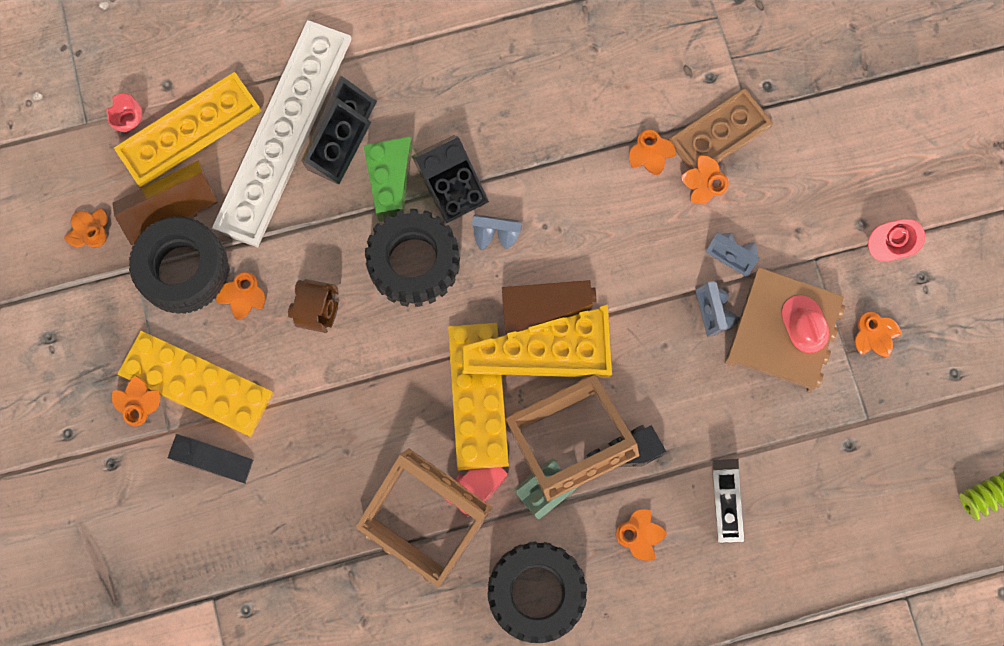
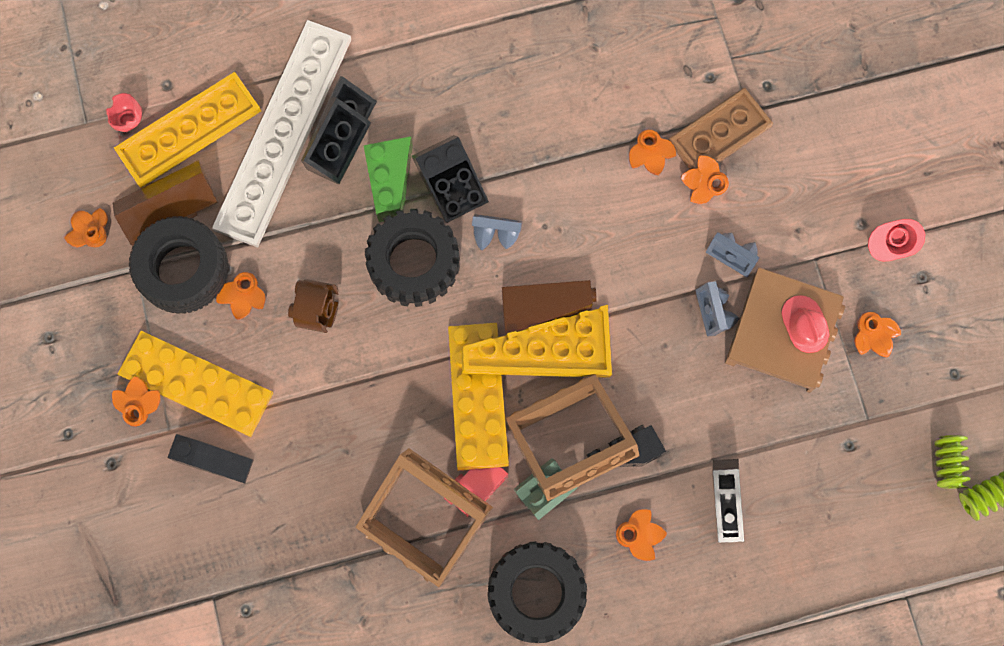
none -> lime piece [934,435,970,489]

